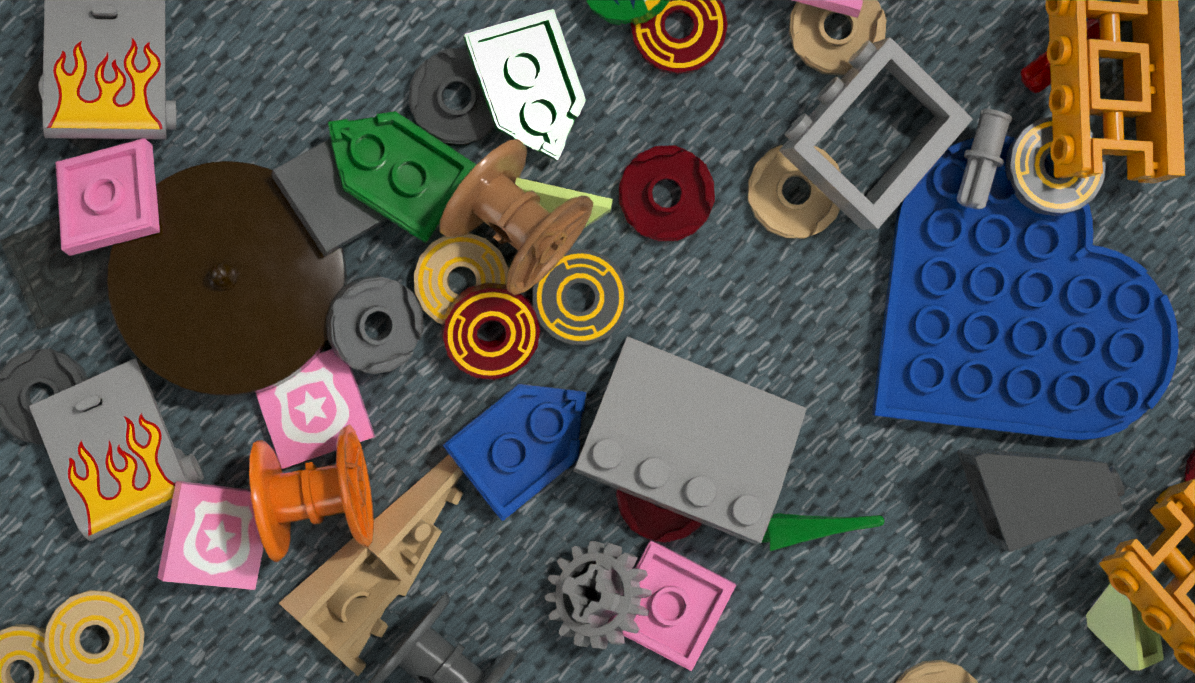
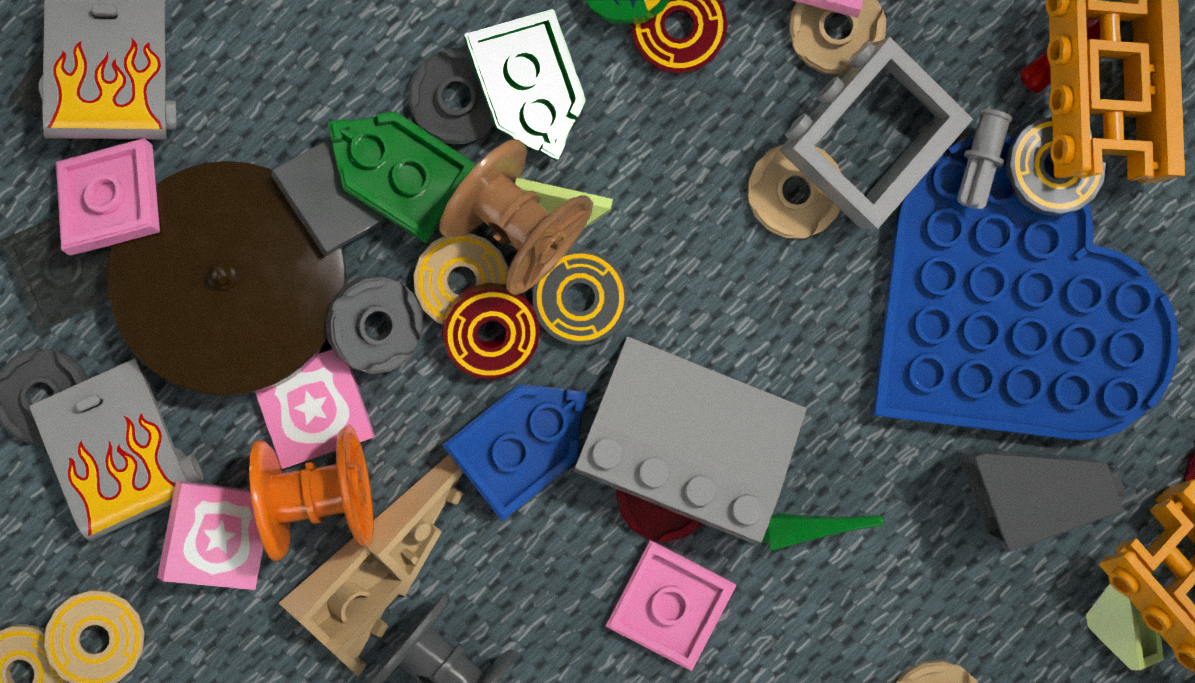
light grey gear [545,541,652,650] -> none
dark red tile [619,145,715,242] -> none

